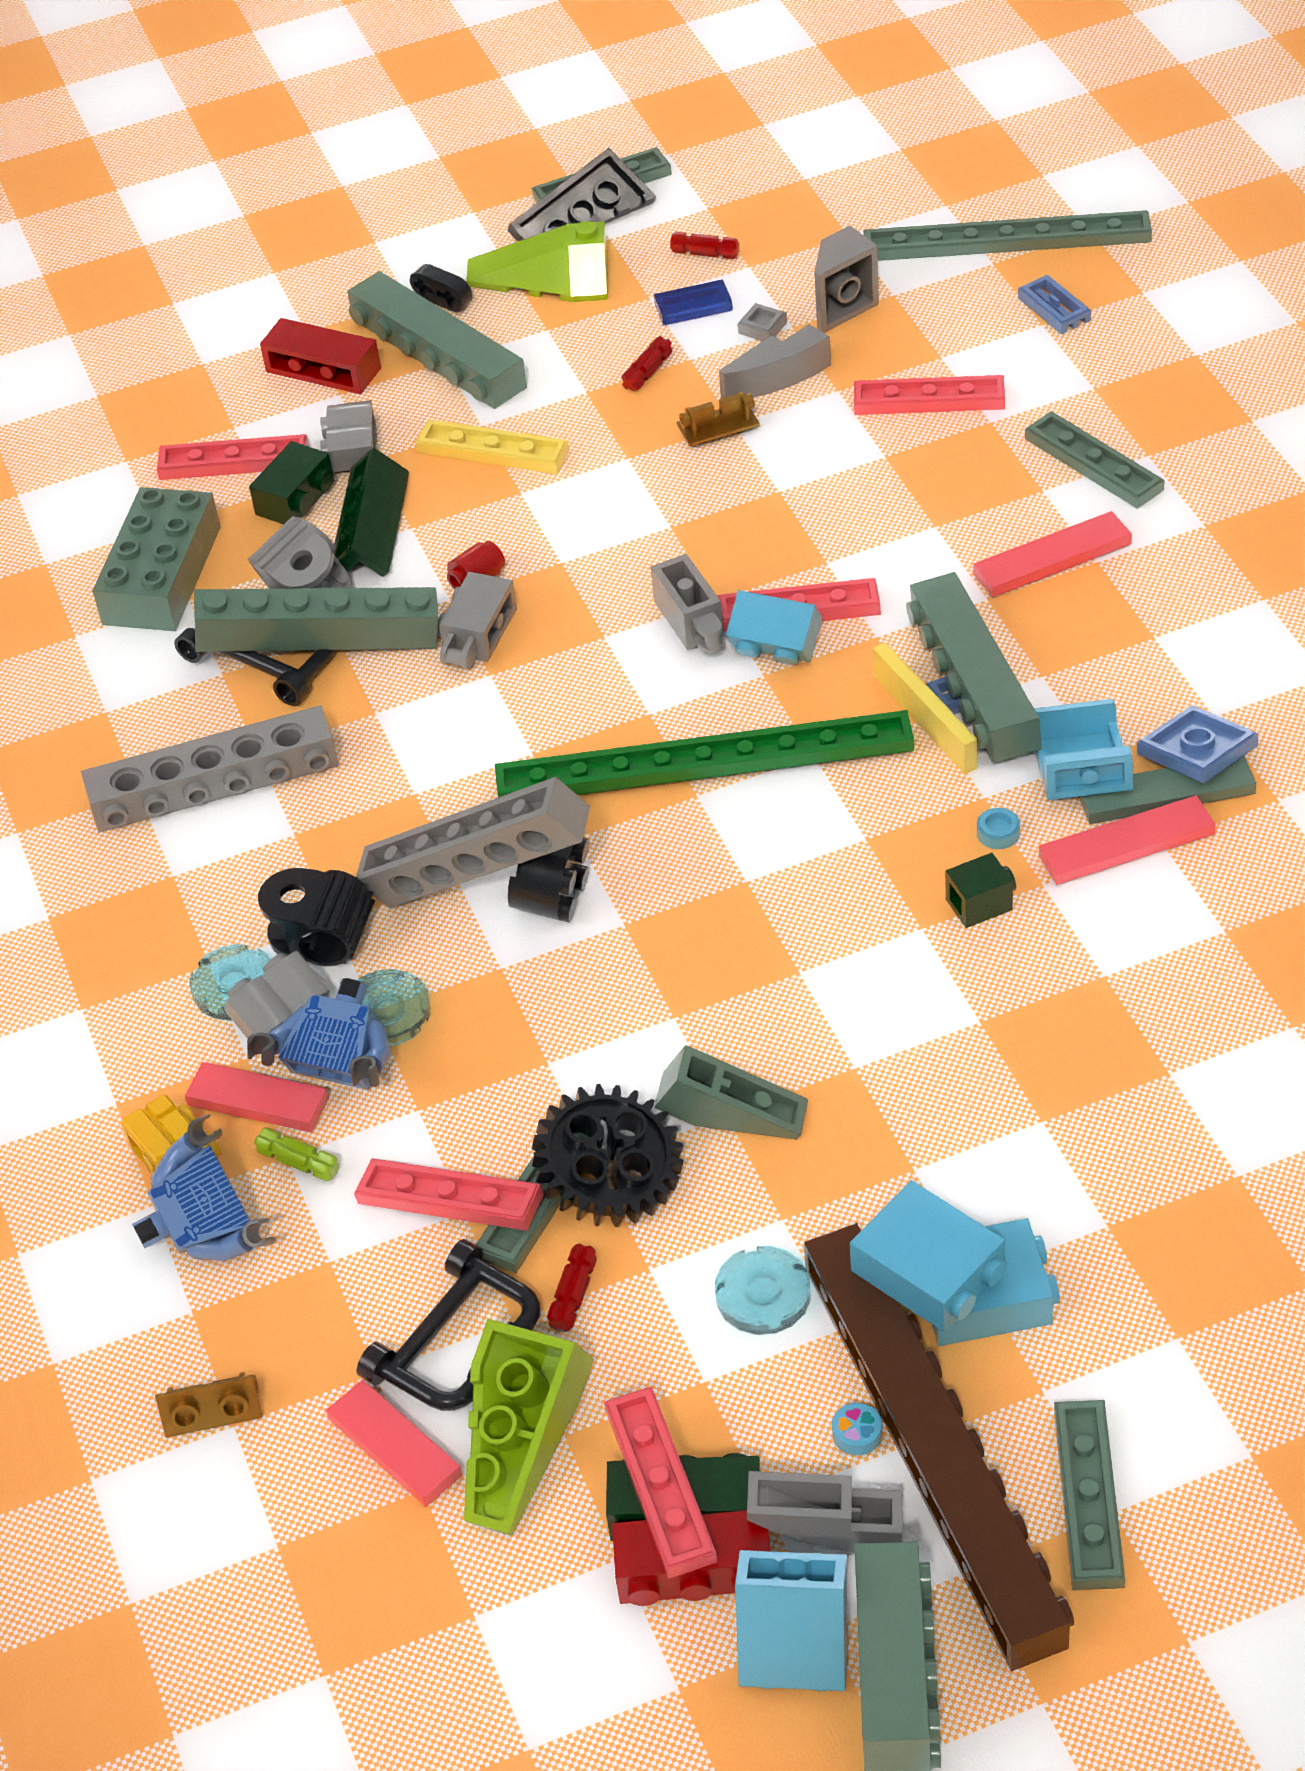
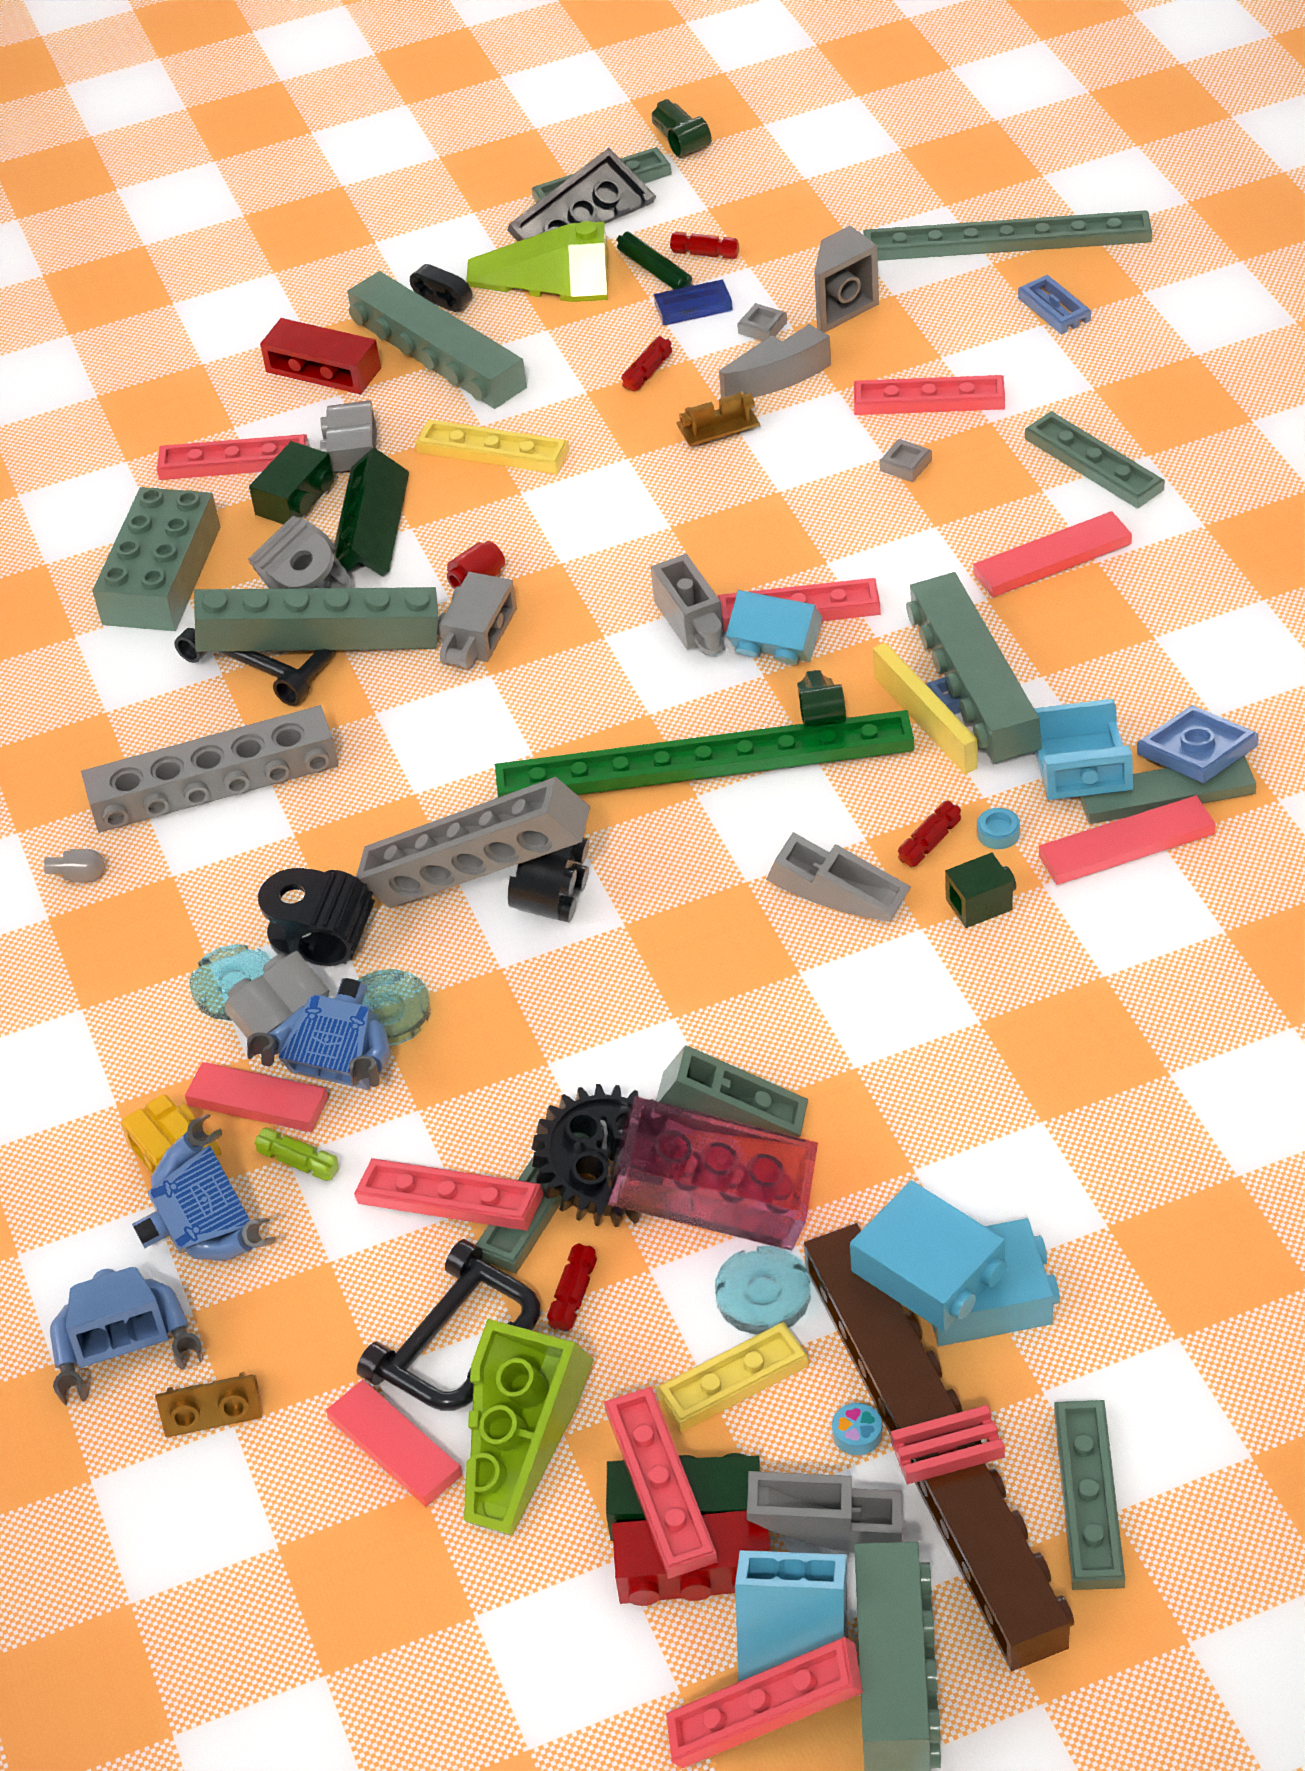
none -> light grey cylinder [44,849,105,882]
none -> medium blue torso [49,1267,203,1405]
none -> clear pink brick [608,1096,818,1251]
none -> dark green axle [616,231,693,294]
none -> dark green piece [651,99,712,157]
none -> light yellow tile [656,1322,809,1432]
none -> coral tile [666,1637,863,1769]
none -> light grey slope [766,832,911,921]
none -> dark green piece [797,670,846,726]
none -> light grey tile [879,439,932,482]
none -> coral tile [890,1405,1005,1485]
none -> red axle [898,800,961,867]

